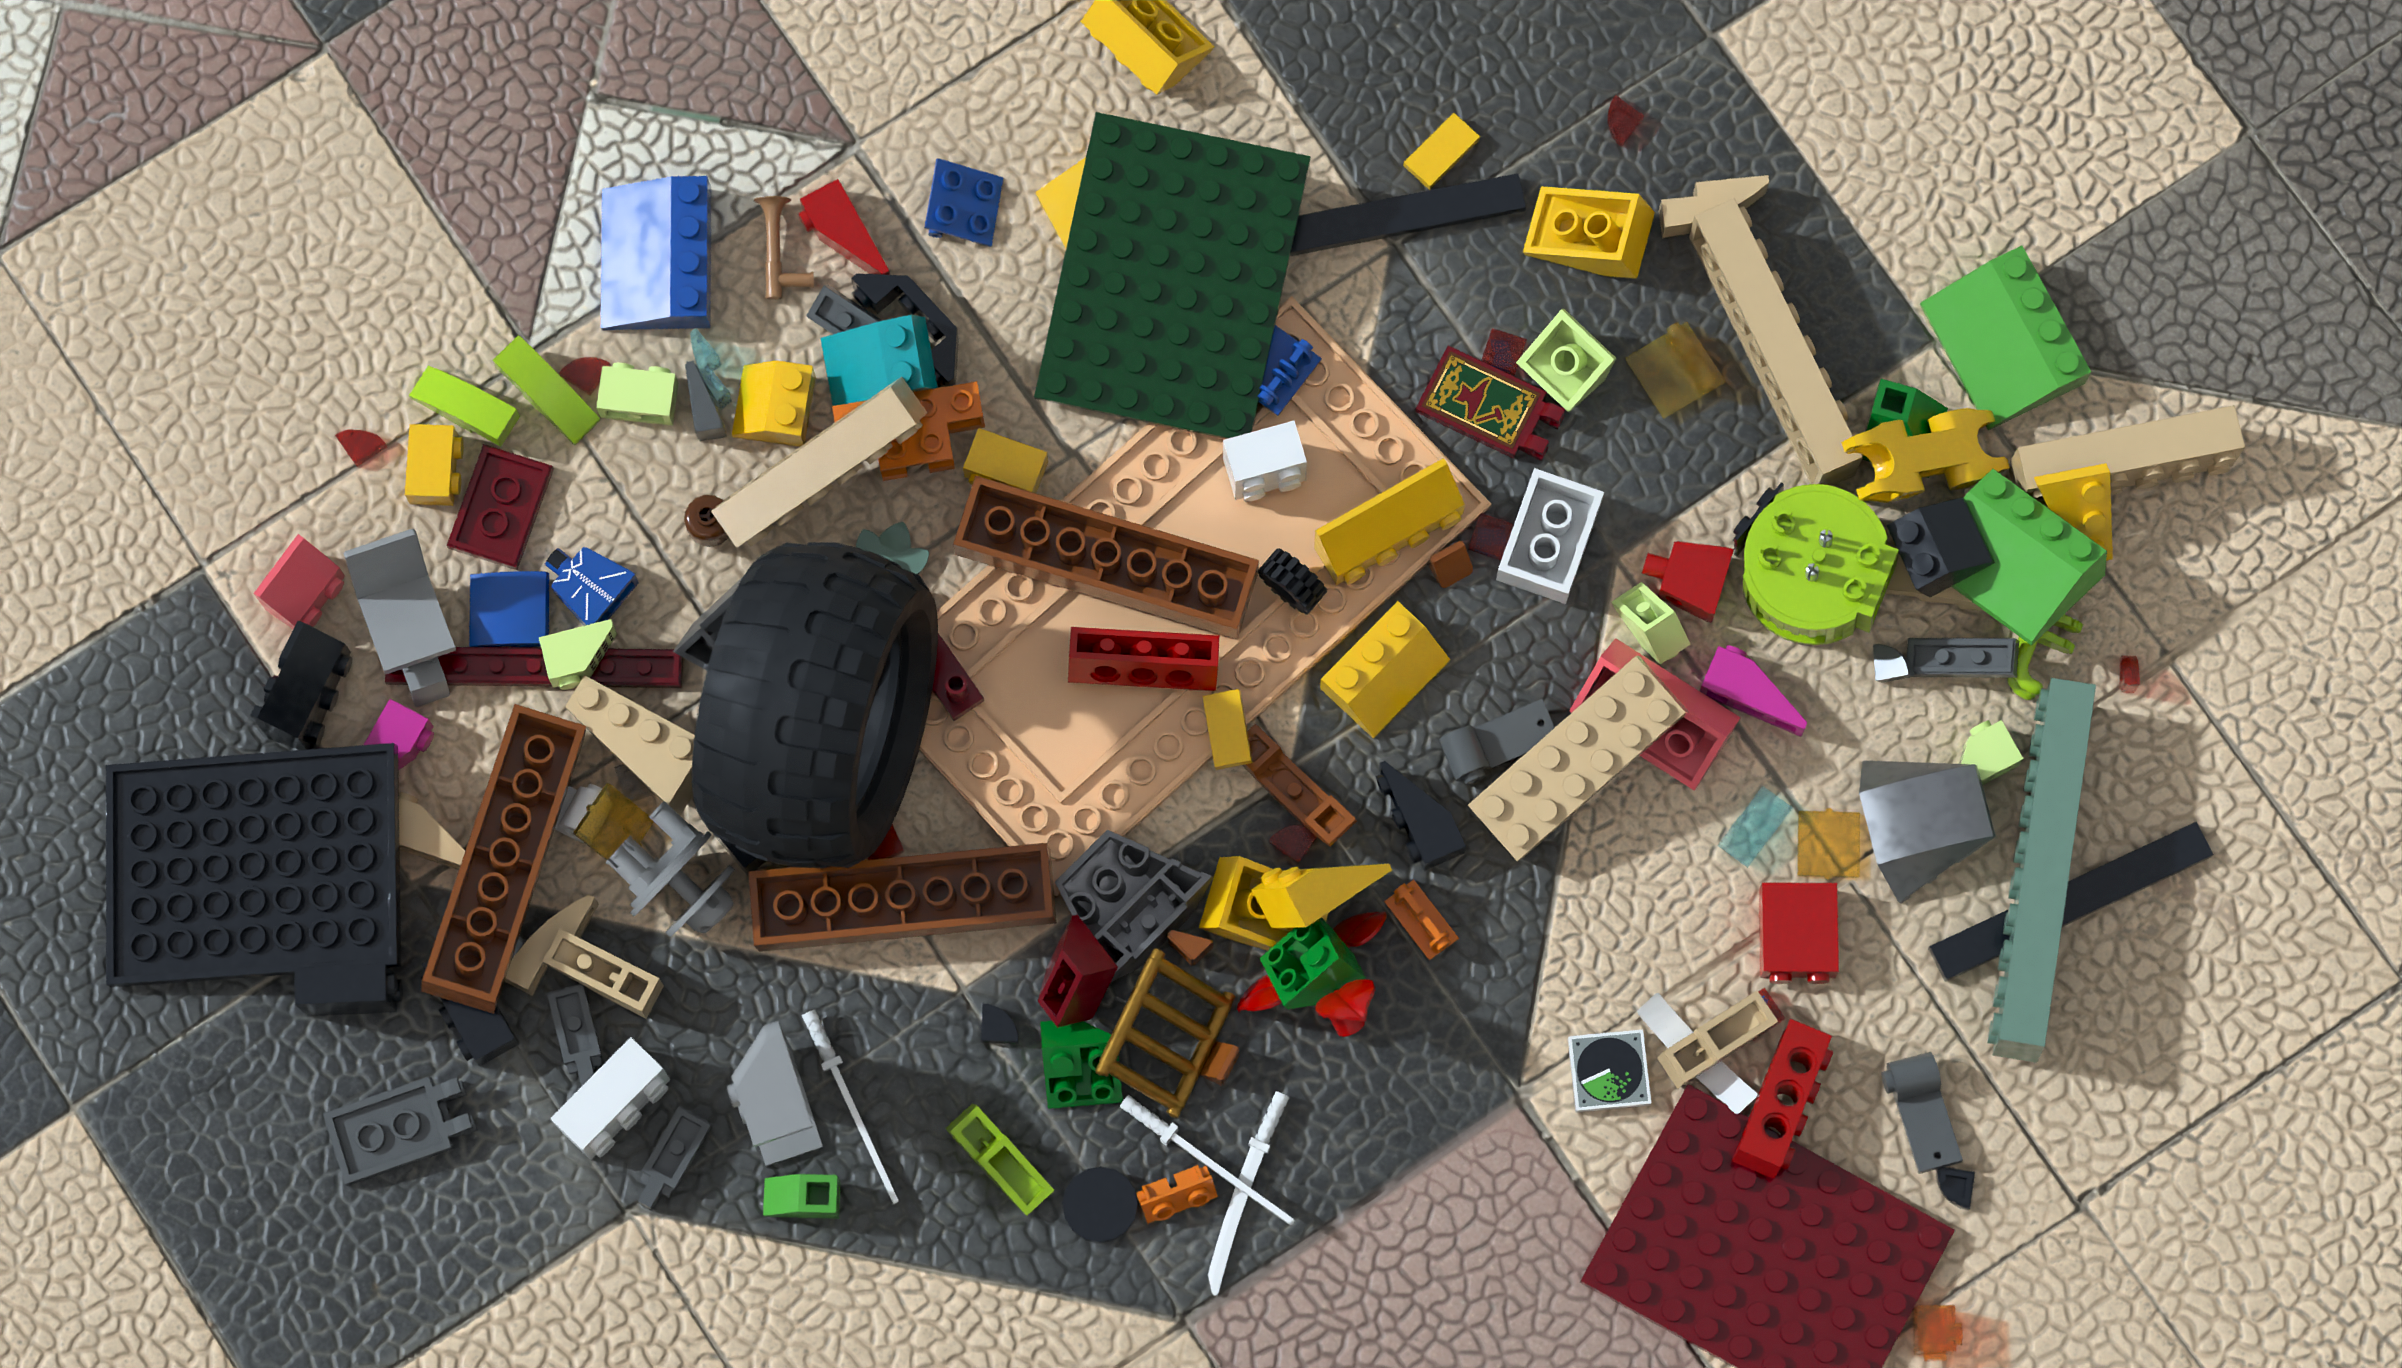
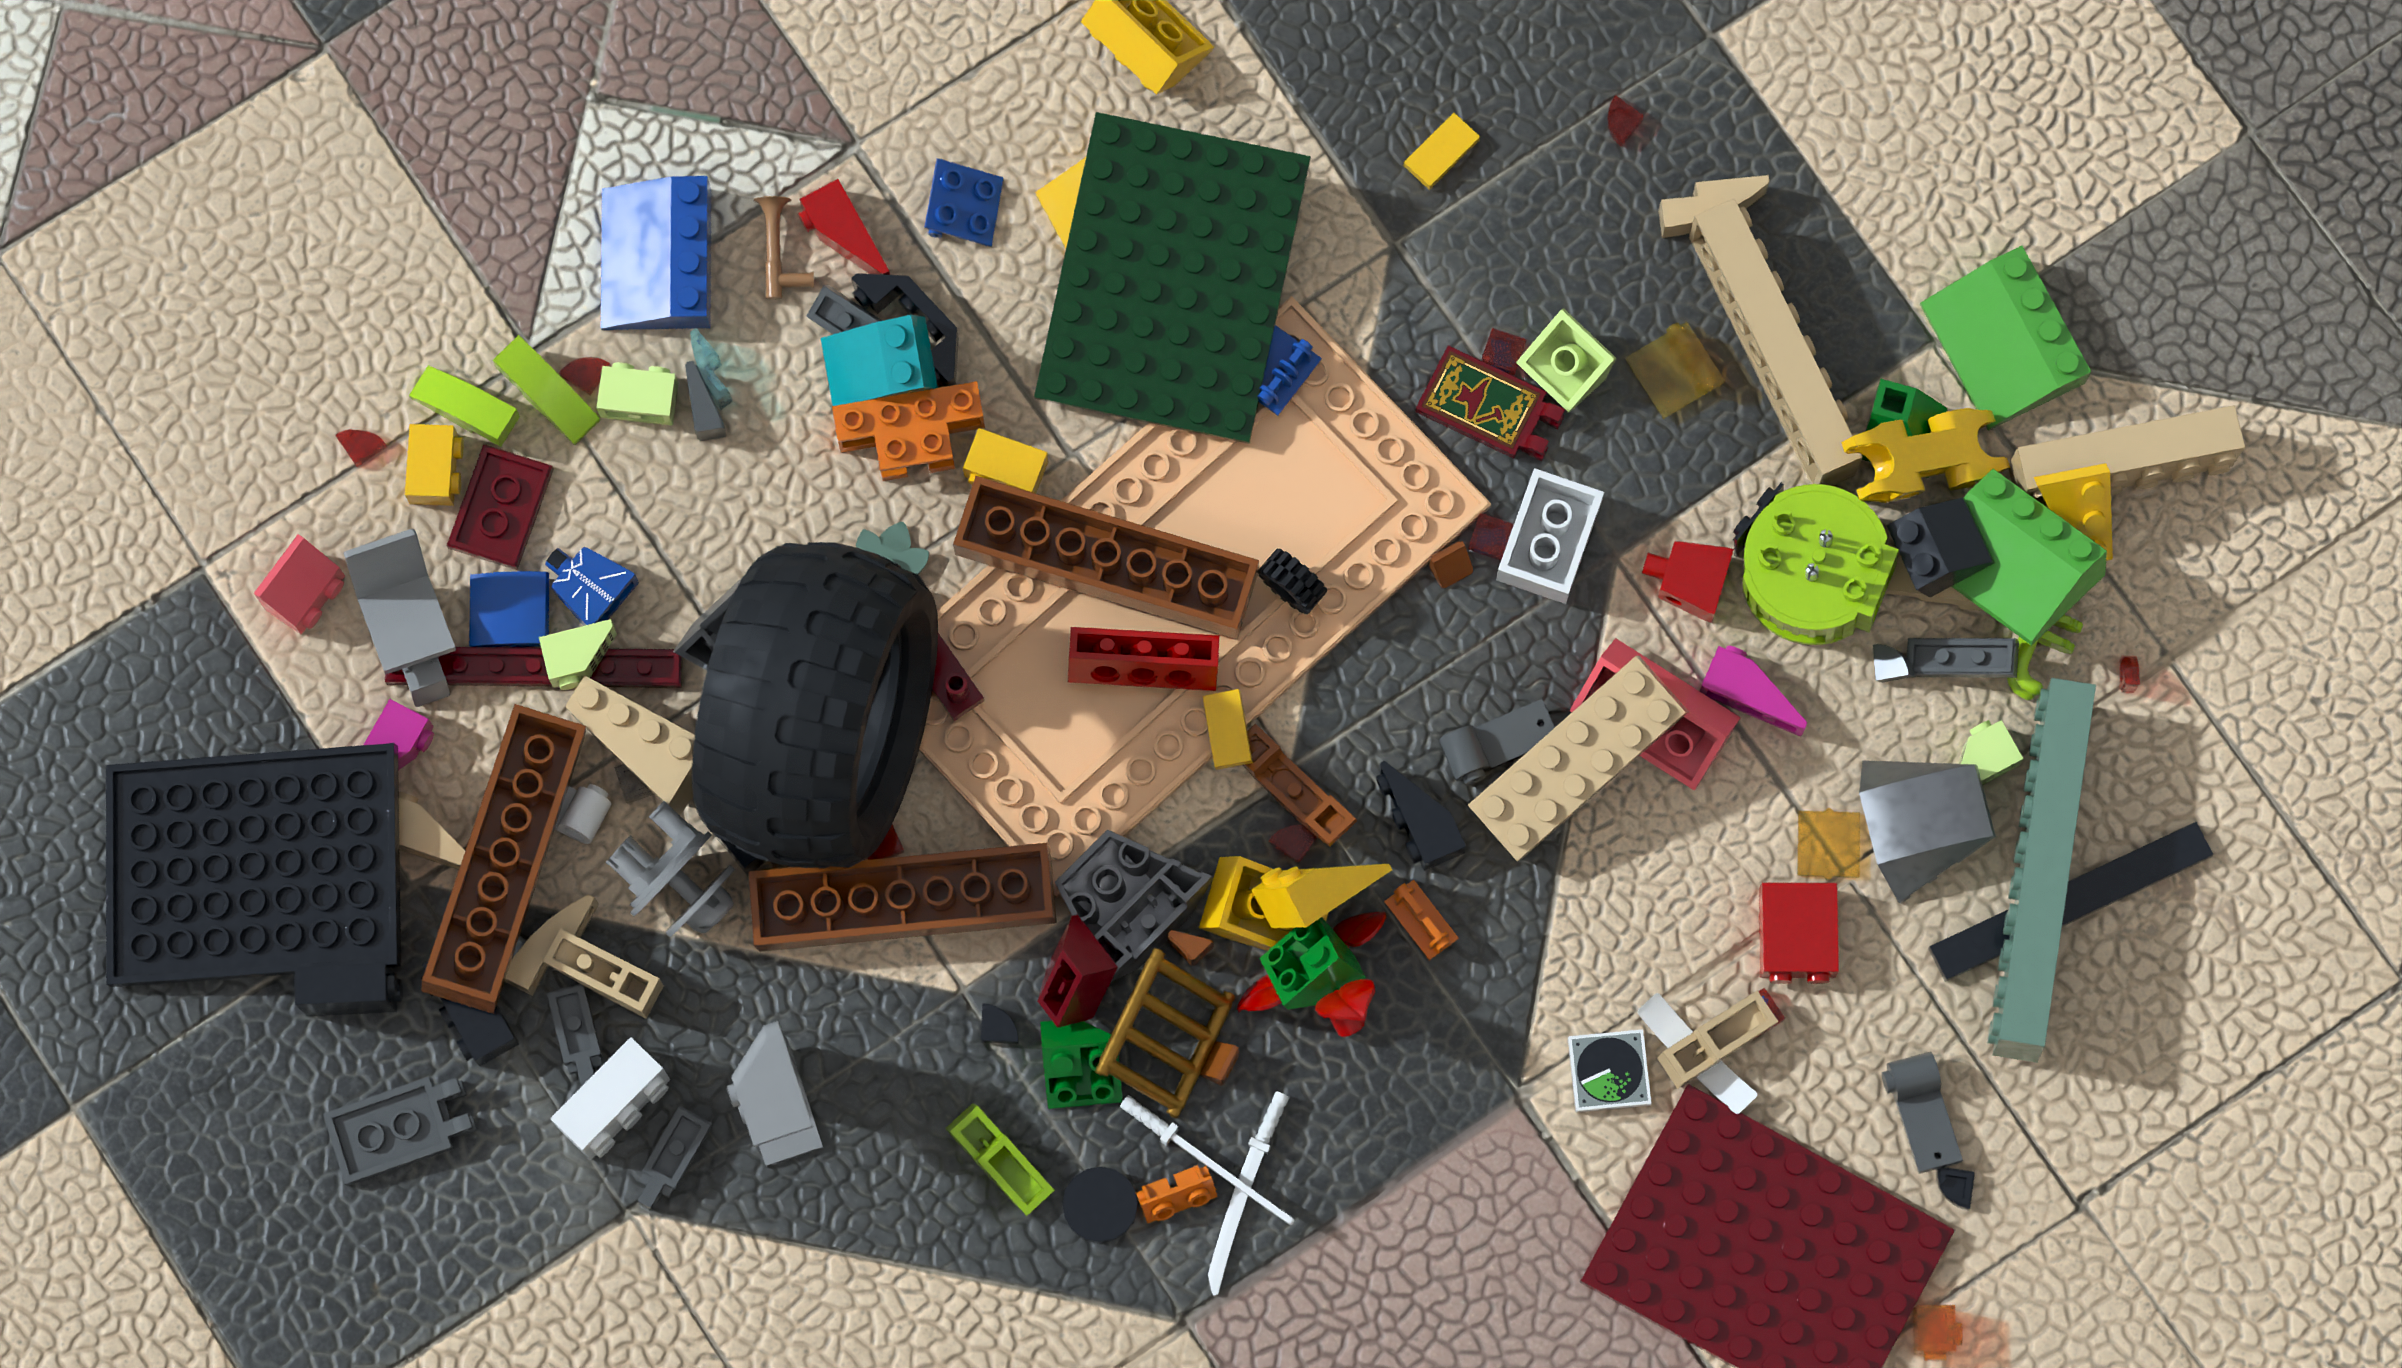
black wedge [250,621,353,750] -> none
clear yellow piece [573,783,654,861] -> none
reddish brown head [684,495,729,547] -> none
tan brick [711,376,927,547] -> none
yellow slope [731,360,816,447] -> none
bright green slope [763,1174,841,1219] -> none
white sword [802,1009,899,1204] -> none
white brick [1223,421,1307,502] -> none
black tile [1290,173,1526,256] -> none
yellow slope [1314,458,1465,585] -> none
yellow slope [1320,601,1450,739] -> none
yellow slope [1523,186,1655,279] -> none
yellowish green slope [1611,582,1691,665] -> none
clear light blue slope [1717,786,1793,868] -> none
red brick [1732,1018,1834,1179] -> none

